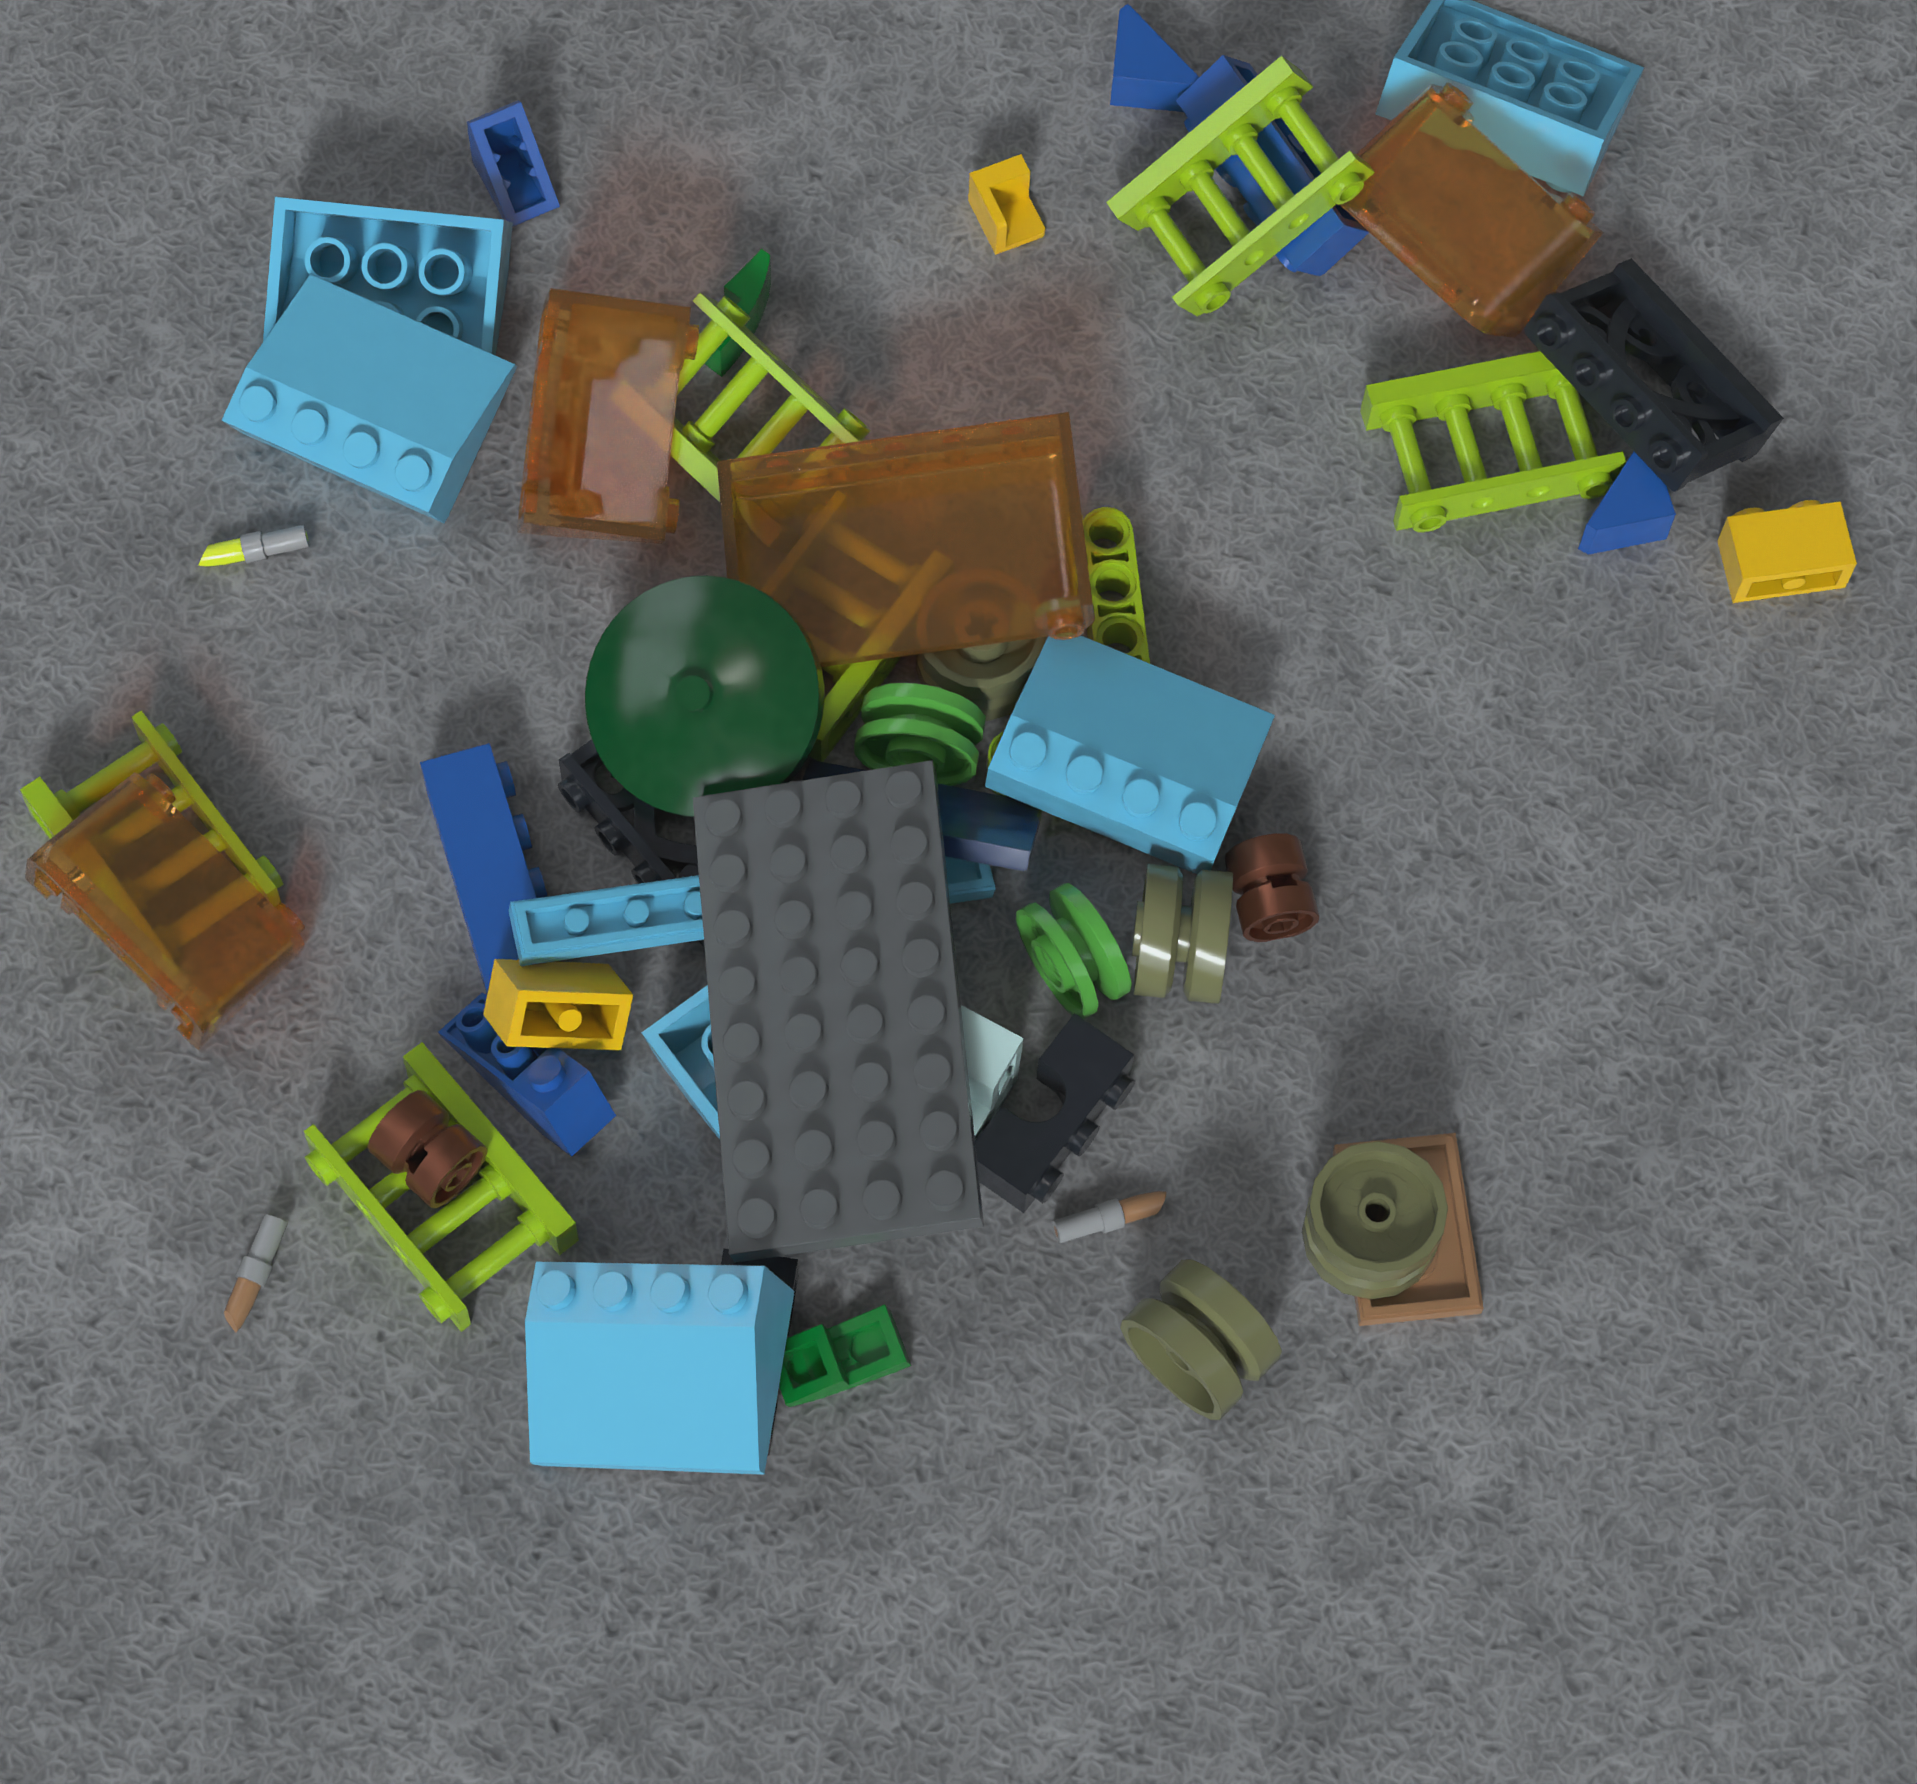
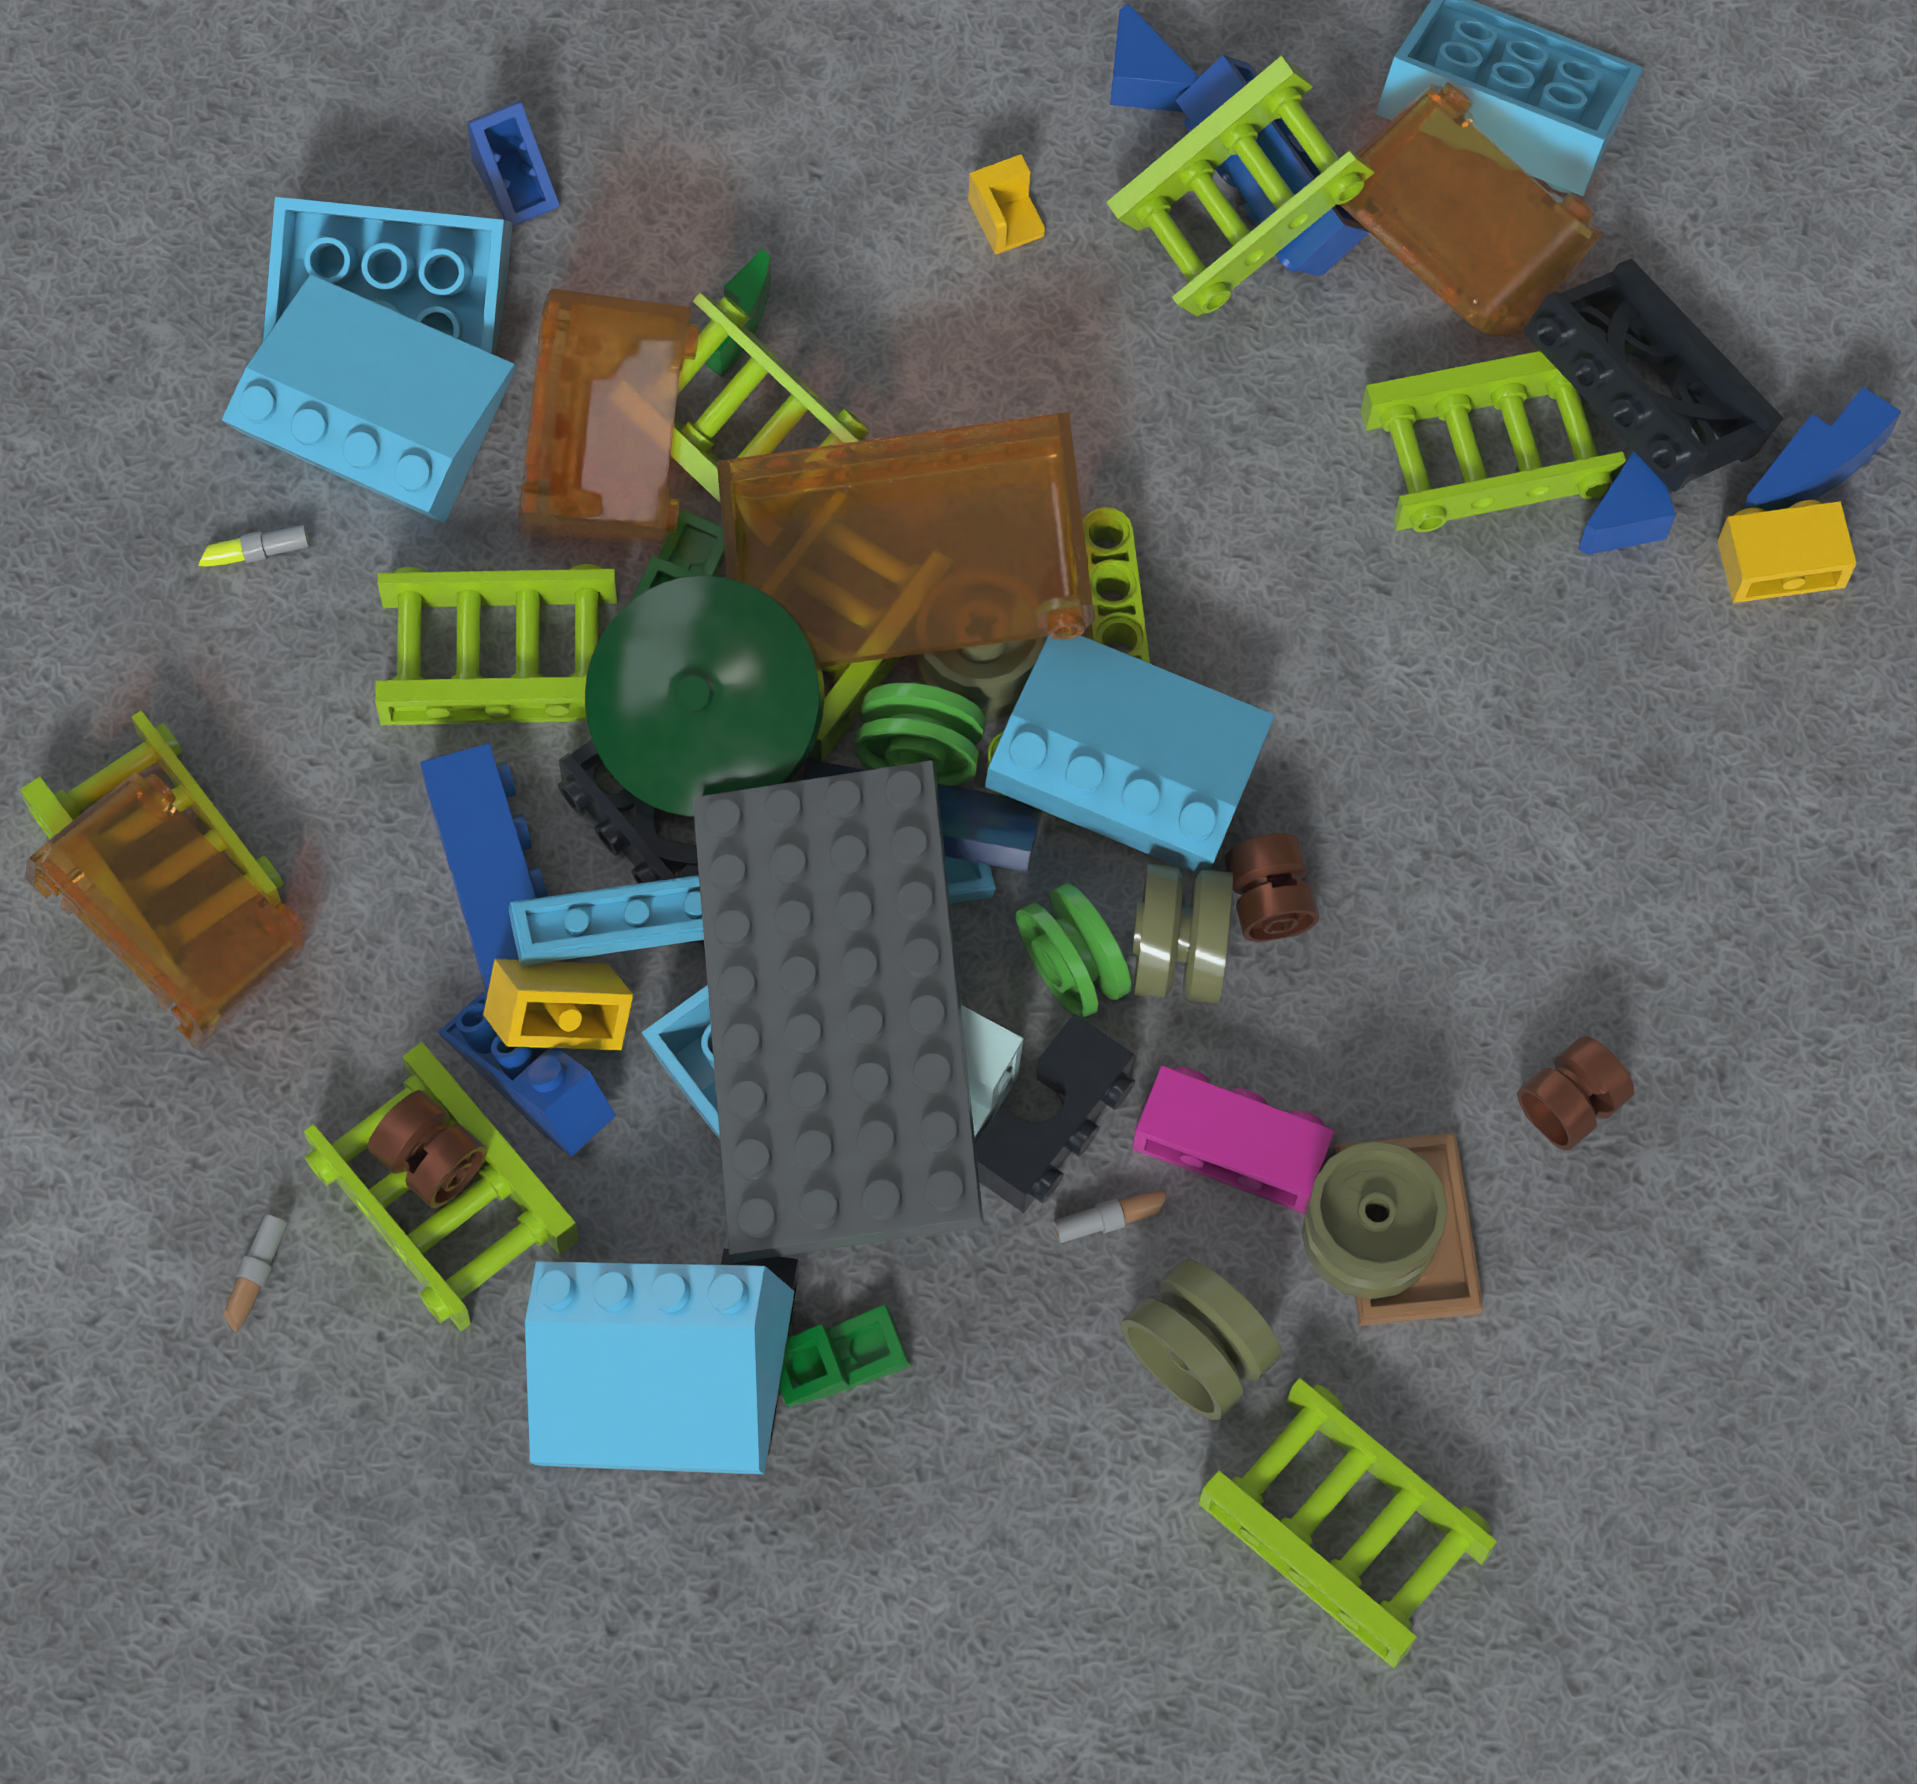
none -> lime fence [375,564,617,725]
none -> green slope [631,509,736,601]
none -> dark pink brick [1132,1065,1335,1214]
none -> lime fence [1198,1378,1497,1669]
none -> copper wheel [1517,1036,1635,1150]
none -> blue slope [1742,387,1901,511]

